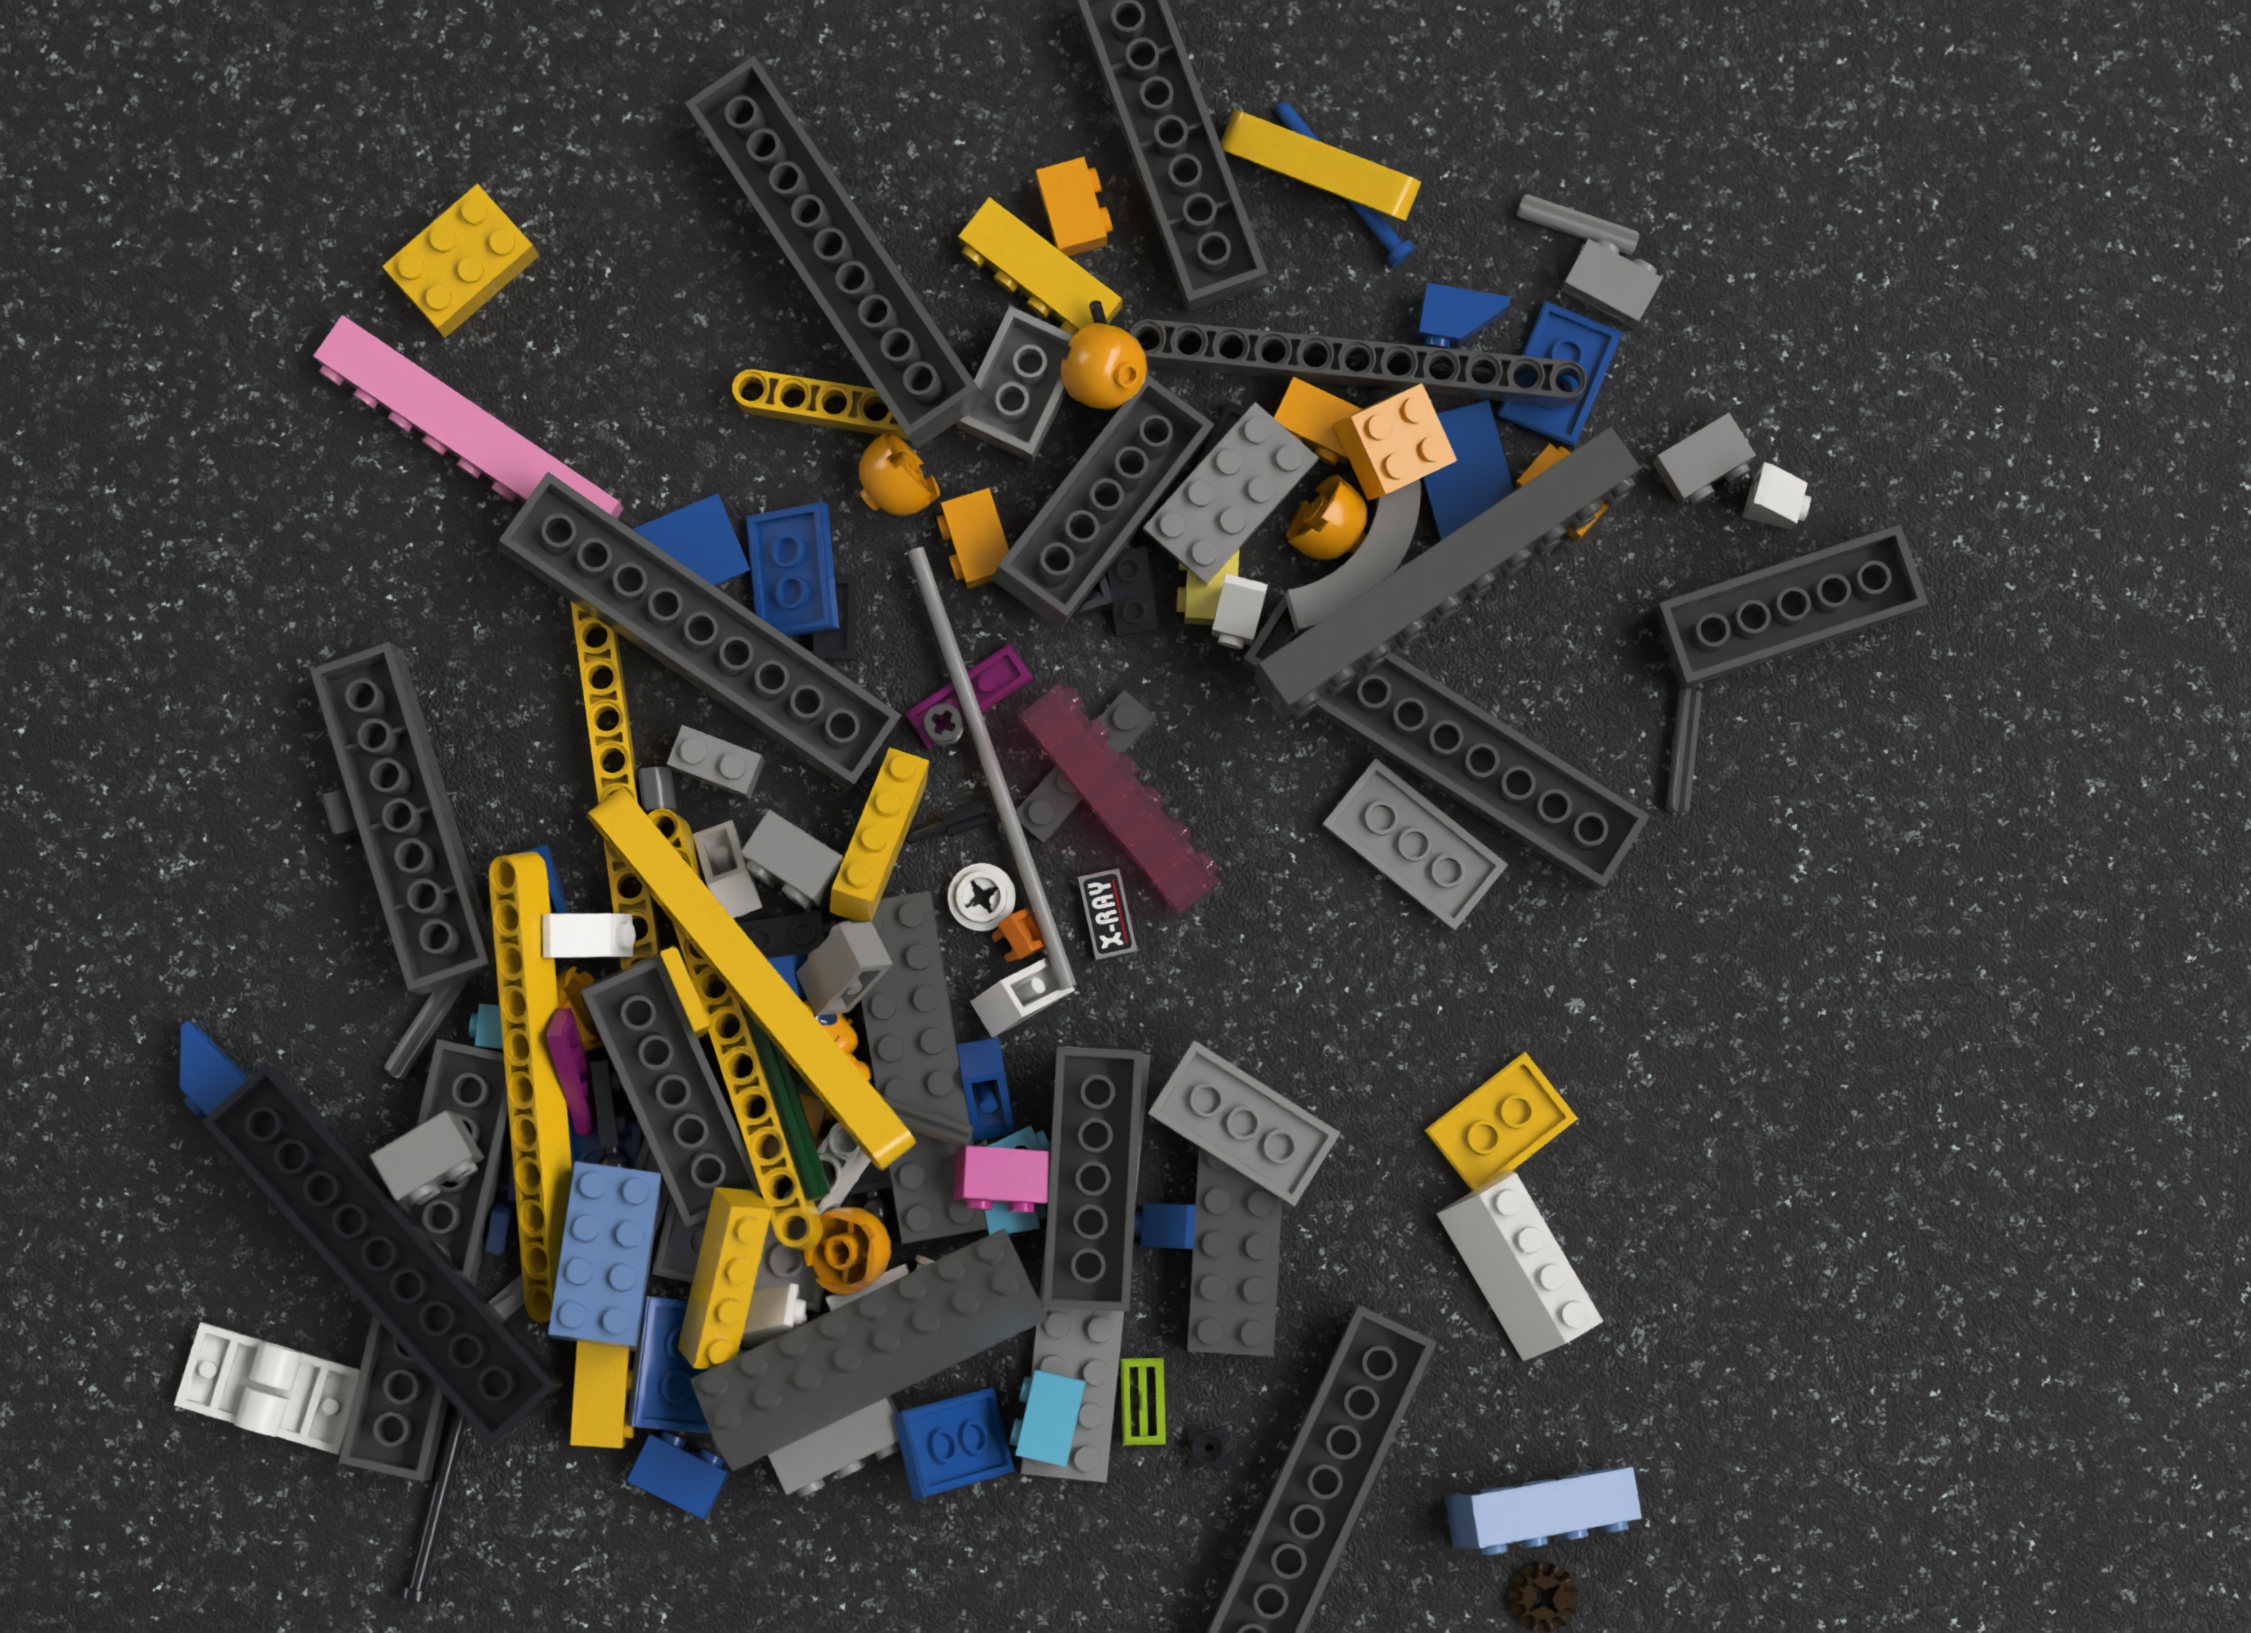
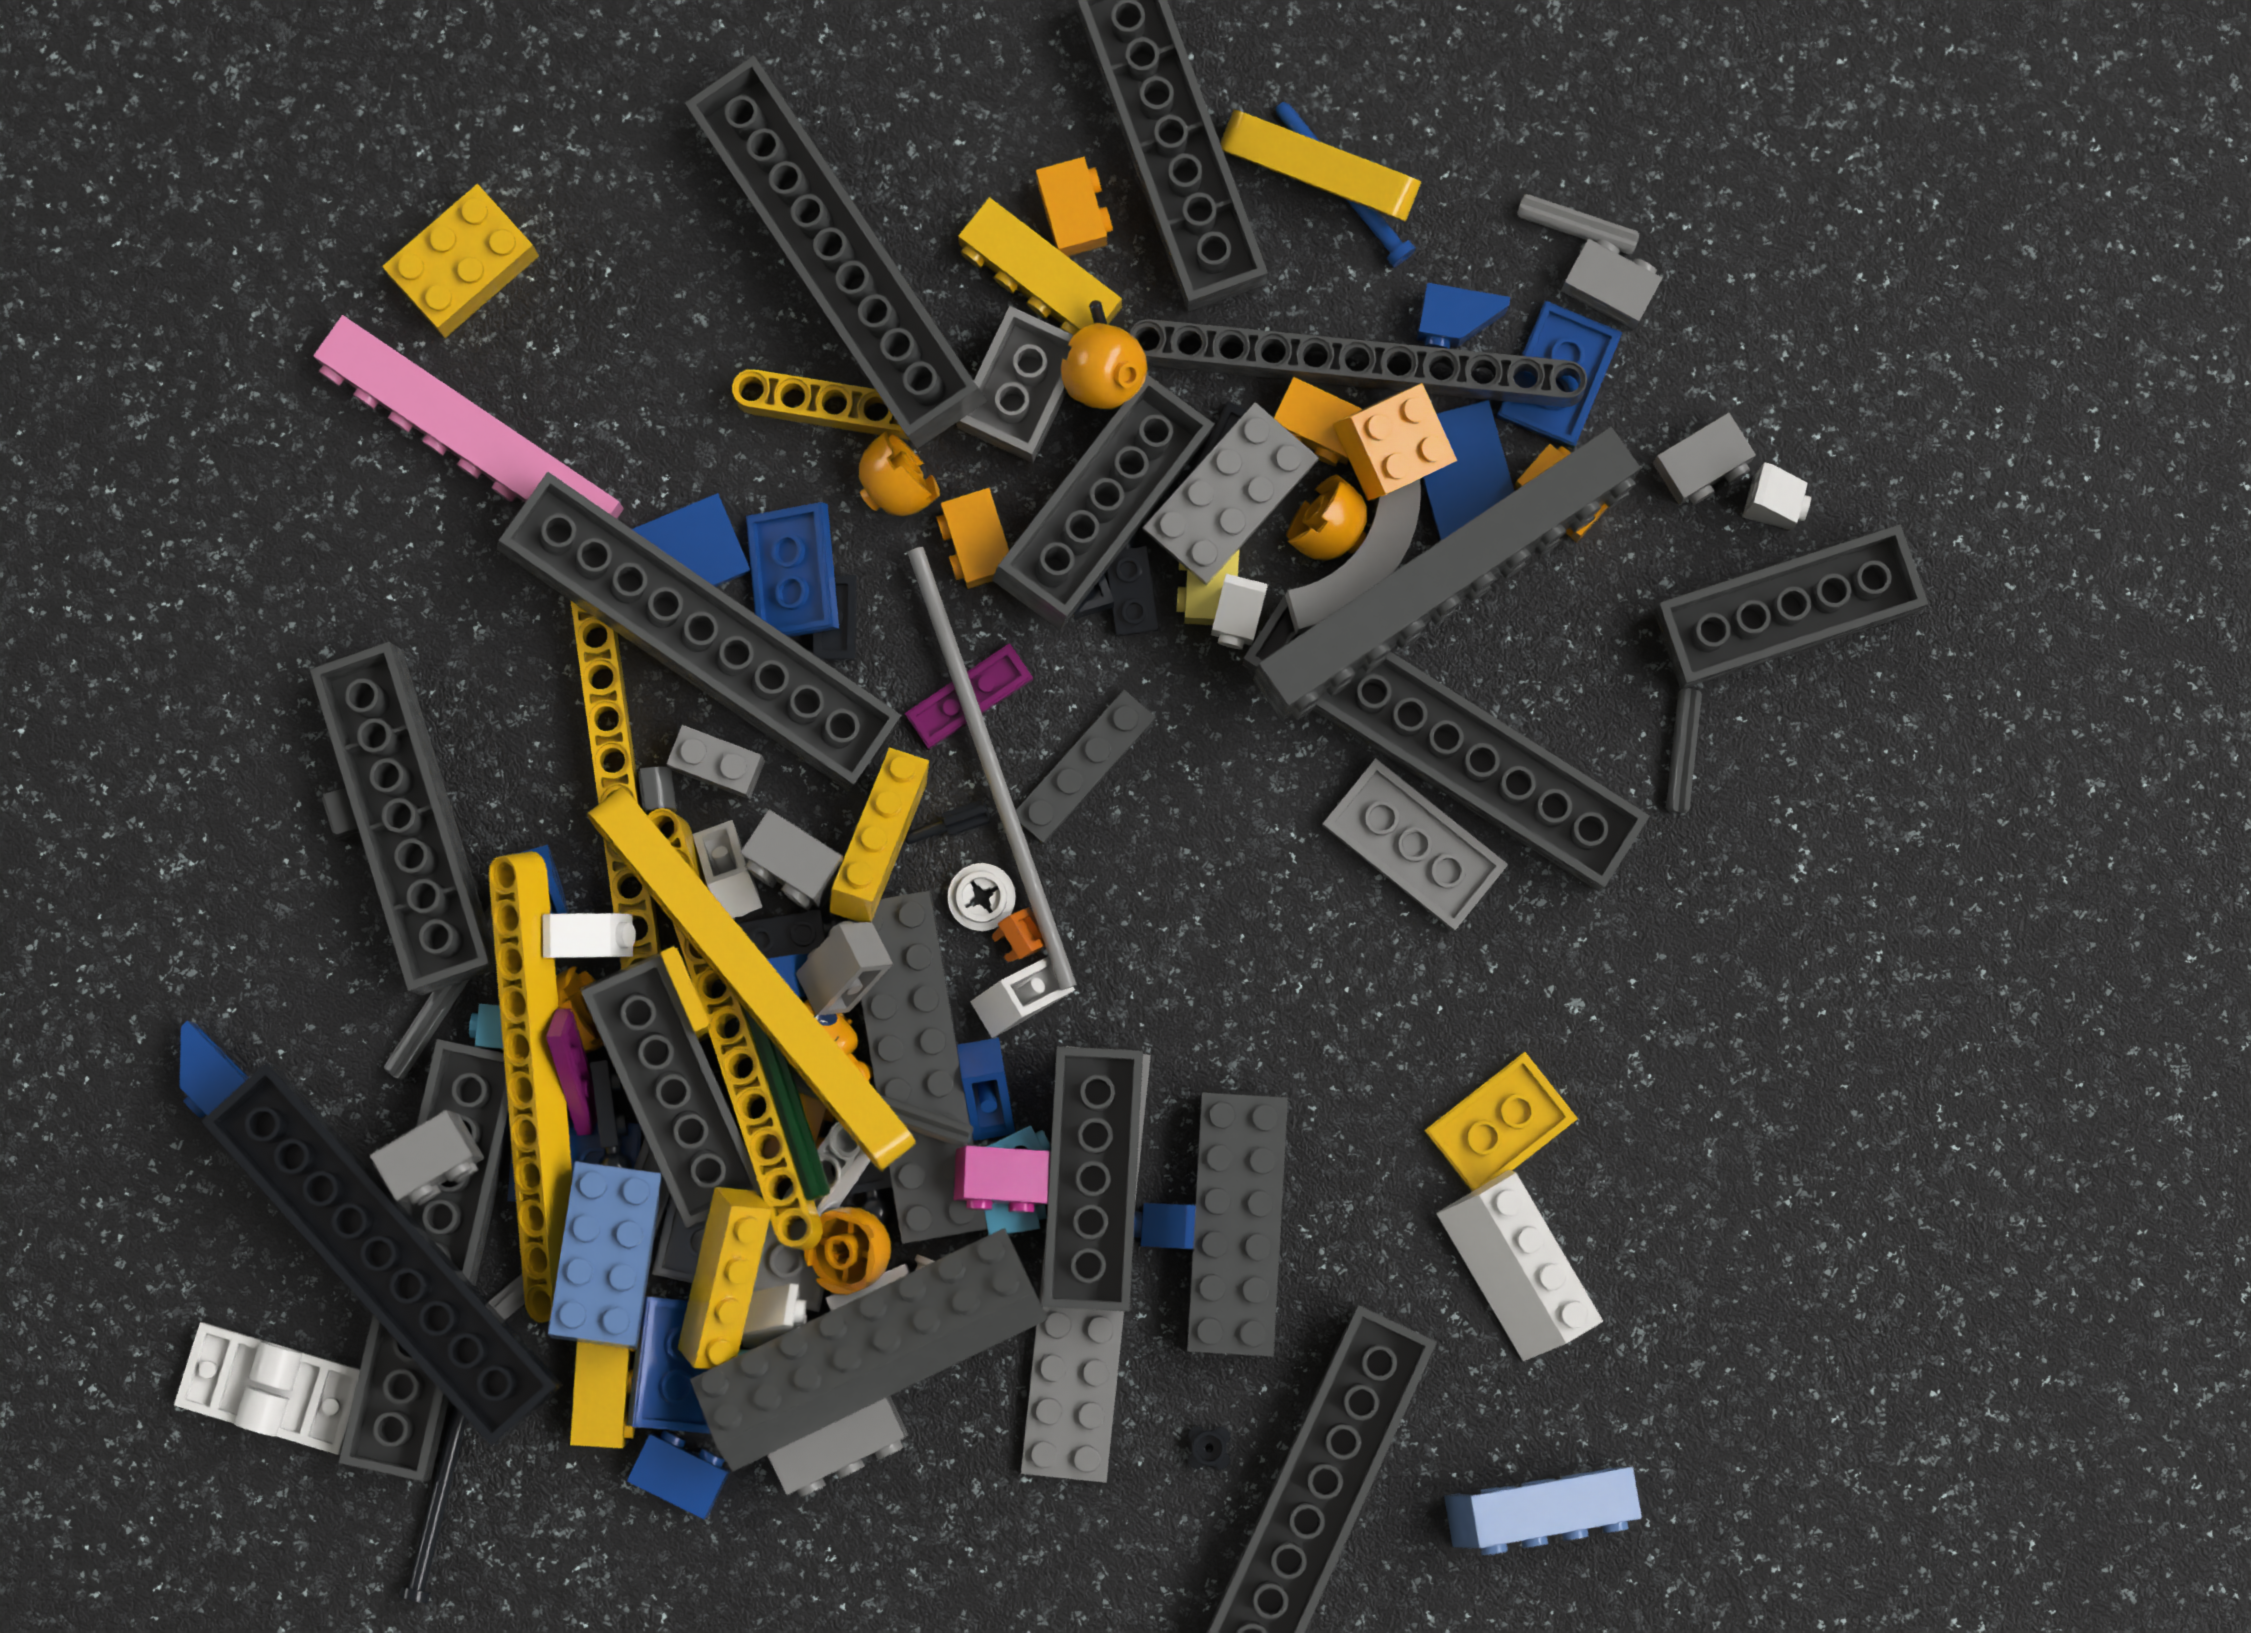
dark blue tile [485,1199,516,1255] -> none
blue tile [893,1387,1015,1499] -> none
dark grey bush [924,704,964,746] -> none
medium azure brick [1009,1369,1086,1467] -> none
clear pink brick [1015,683,1220,914] -> none
tile [1078,868,1137,961] -> none
lime tile [1121,1358,1166,1445] -> none
light grey plate [1148,1041,1340,1206] -> none
dark brown gear [1509,1562,1578,1632] -> none

